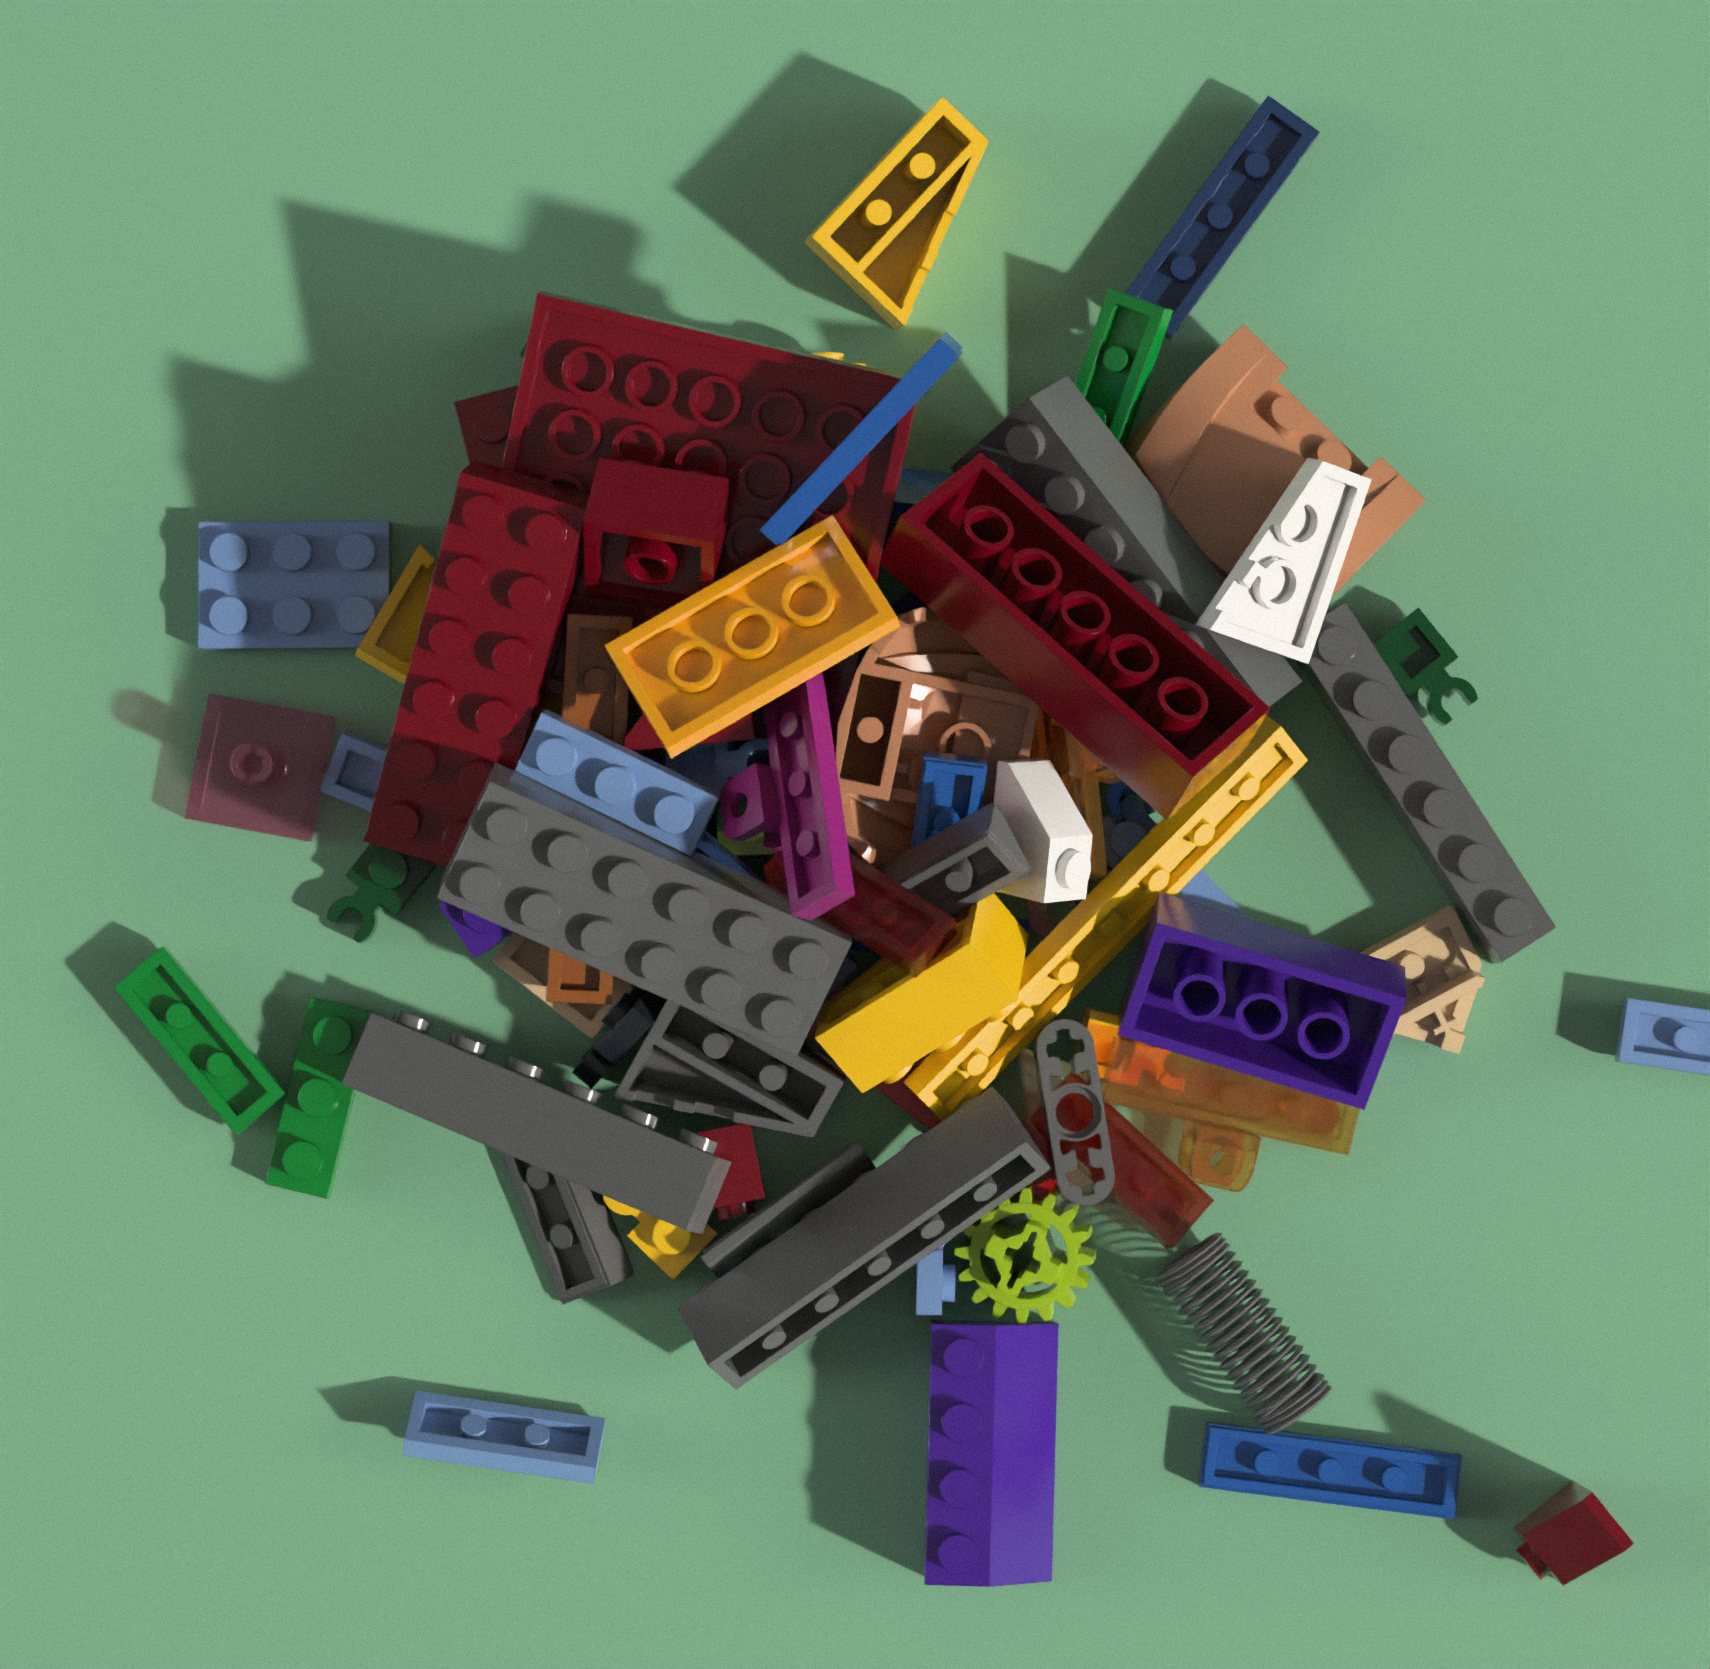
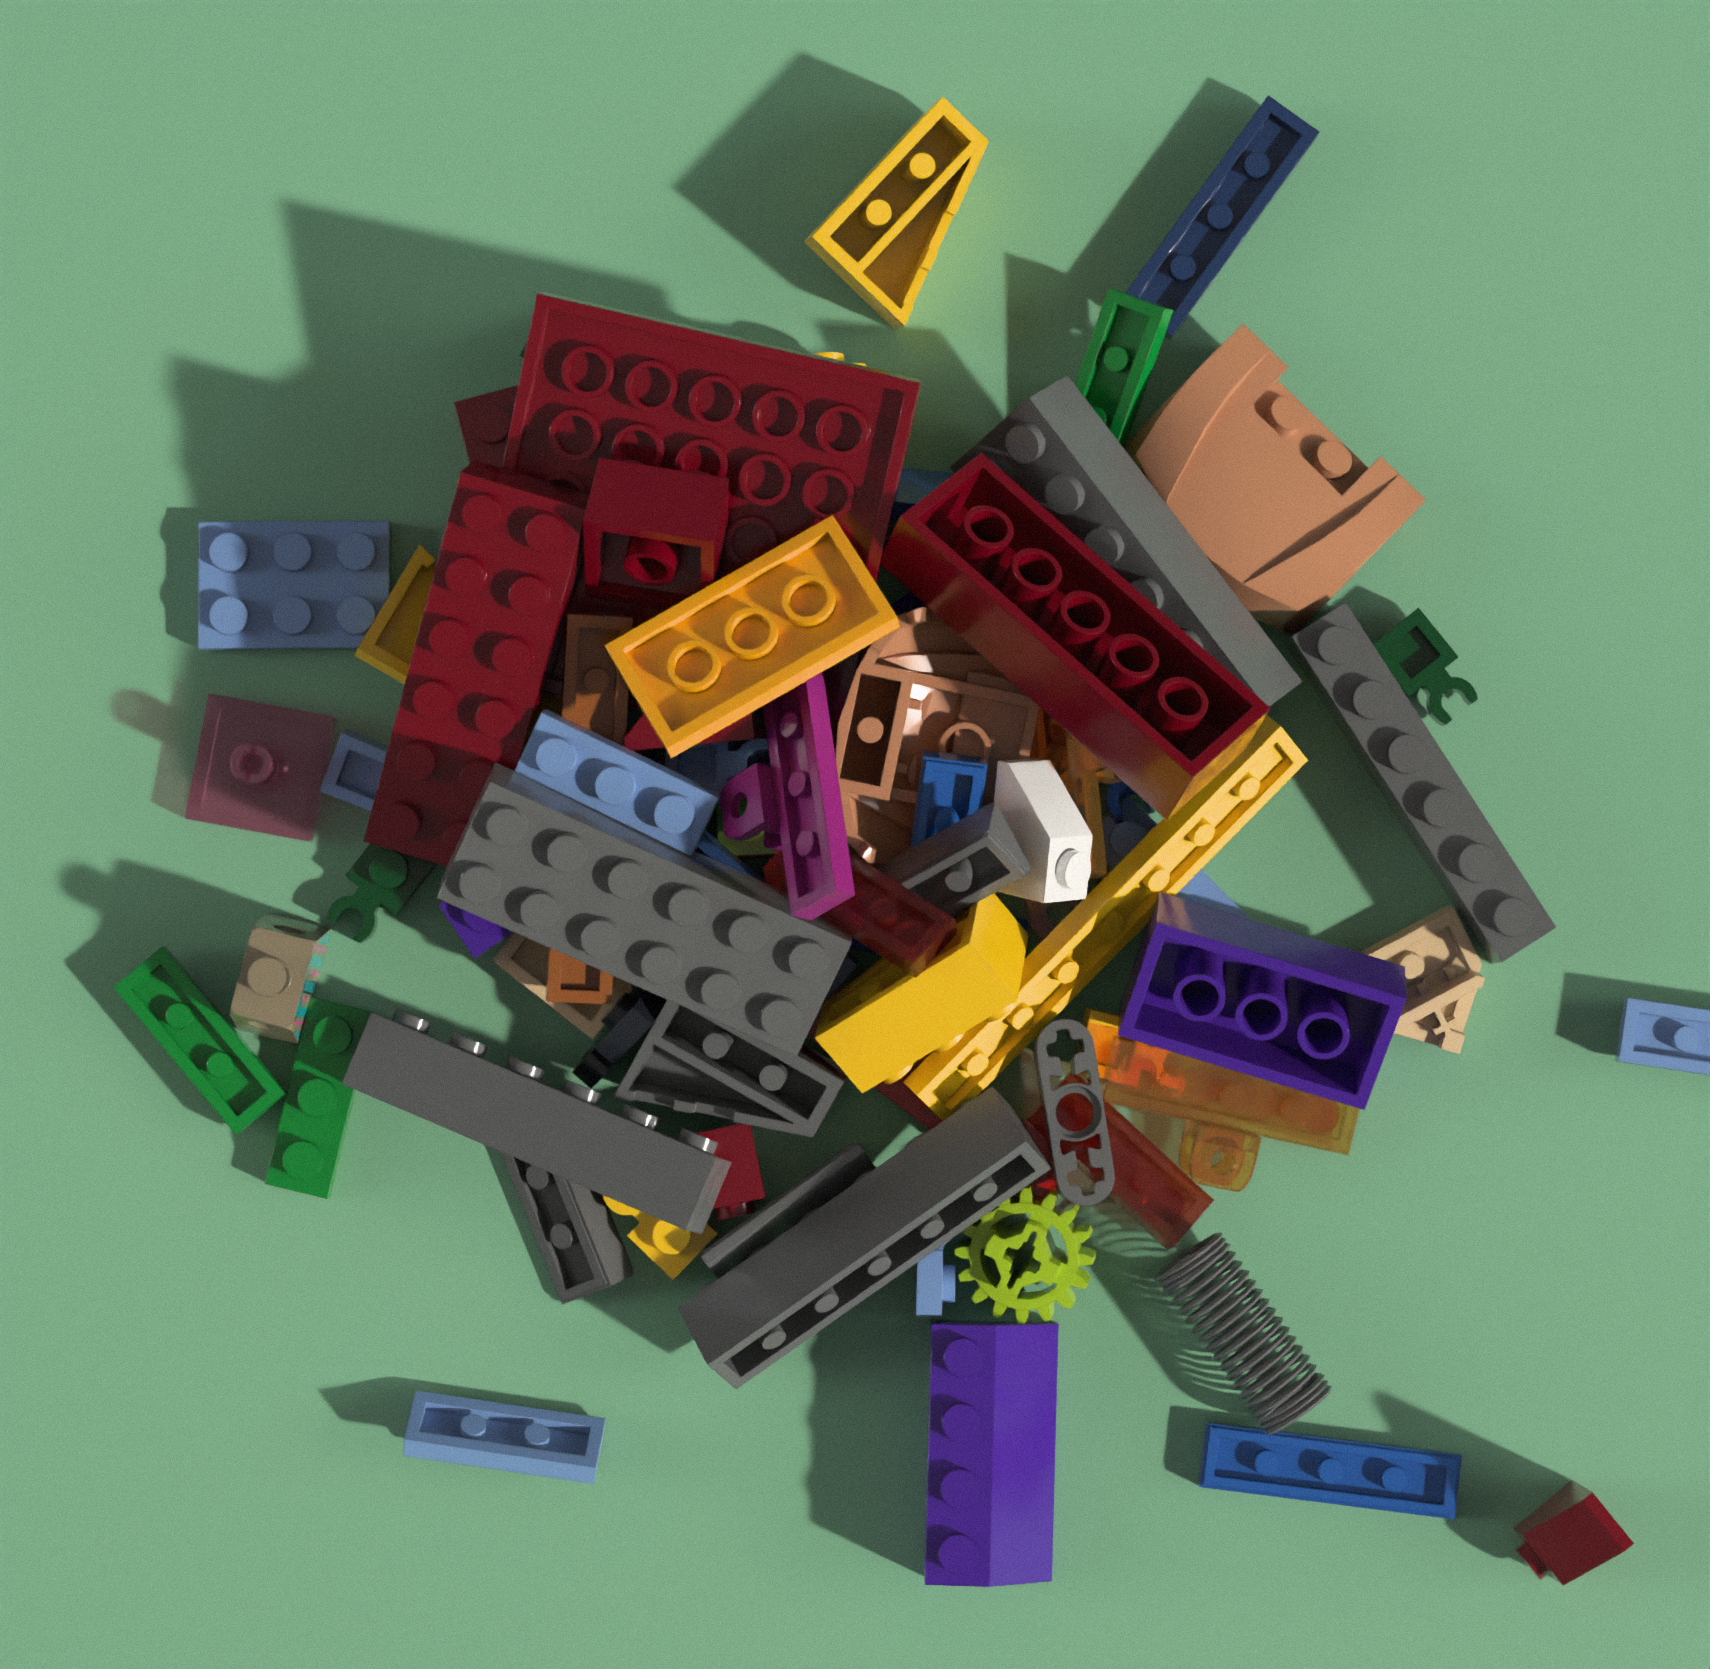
blue tile [760,332,963,546] -> none
white wing [1195,457,1371,664] -> none
none -> dark tan torso [229,913,332,1045]

